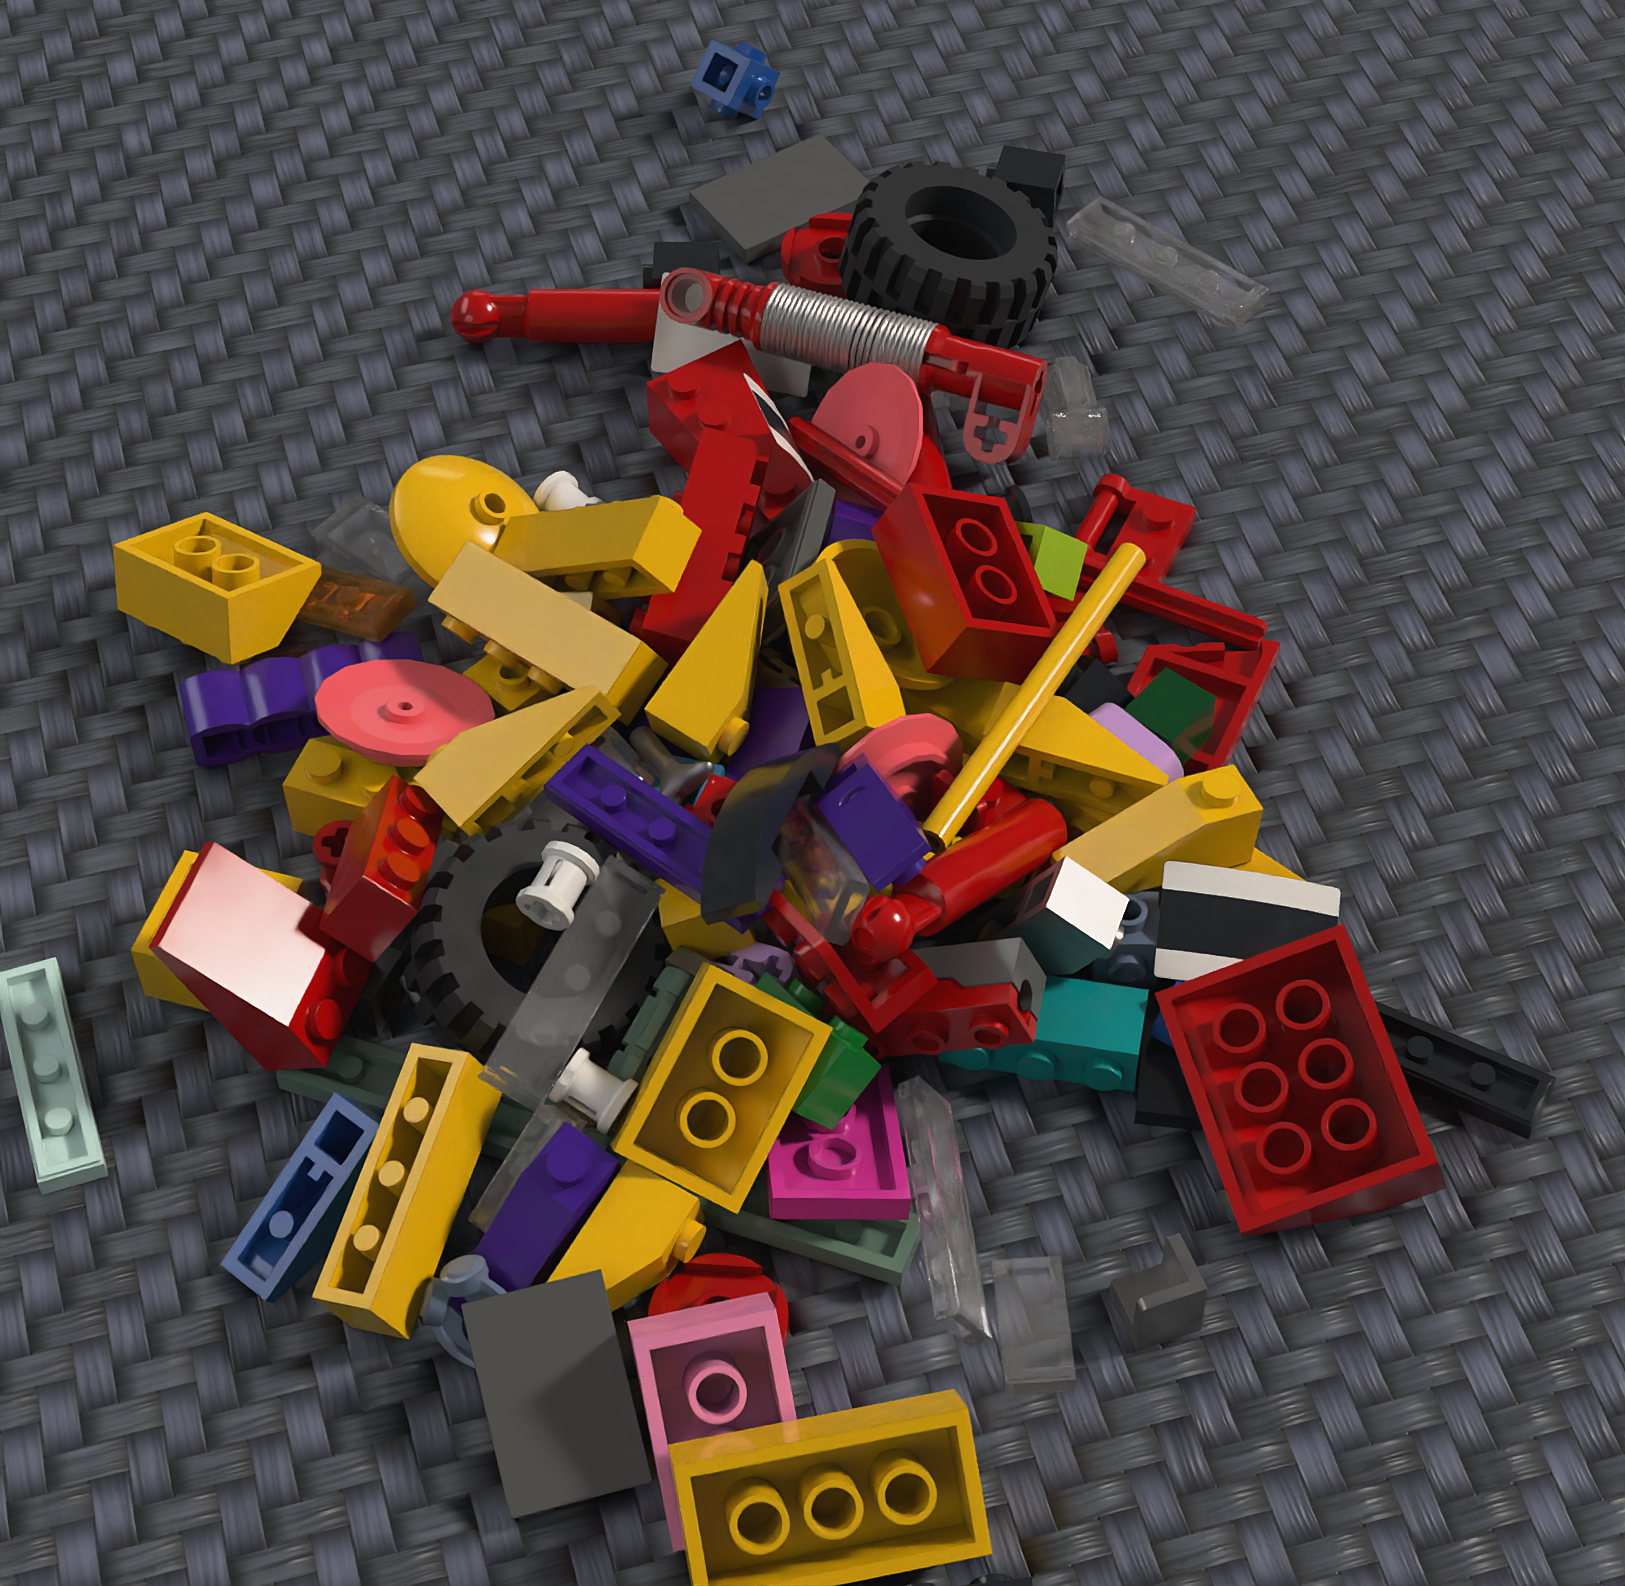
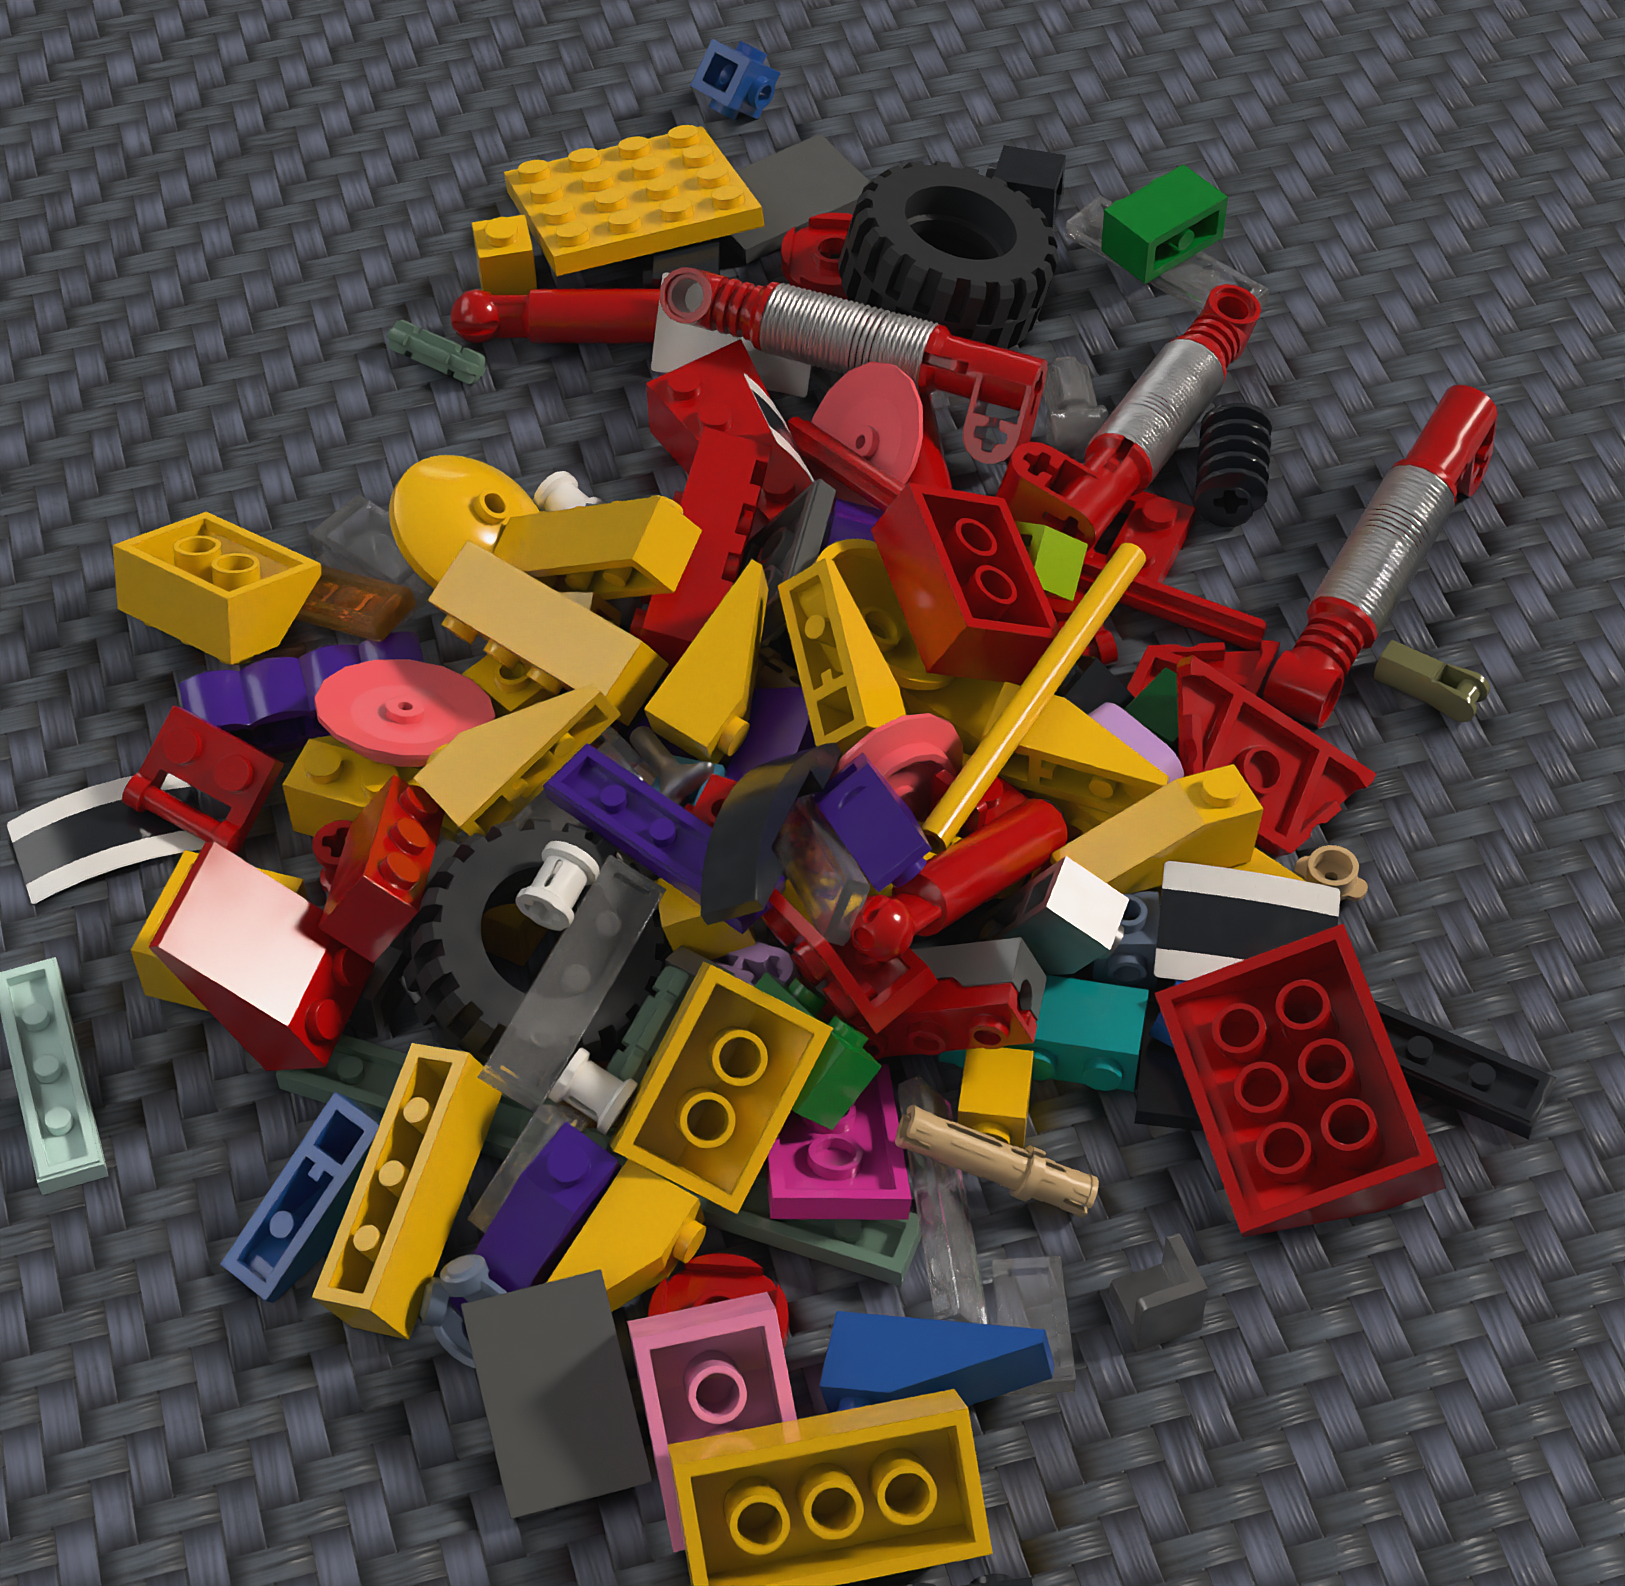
none -> sticker [7,773,206,904]
none -> red plate [122,705,285,855]
none -> sand green axle [387,320,486,385]
none -> yellow brick [472,214,537,295]
none -> yellow plate [504,125,765,276]
none -> blue slope [819,1311,1055,1413]
none -> tan pin [895,1105,1099,1218]
none -> yellow brick [957,1047,1034,1149]
none -> red piece [996,284,1261,551]
none -> green brick [1101,164,1228,284]
none -> red wing [1176,655,1376,857]
none -> black piece [1194,403,1273,528]
none -> piece [1262,385,1498,728]
none -> tan plate [1295,845,1368,902]
none -> olive bar [1374,639,1490,722]

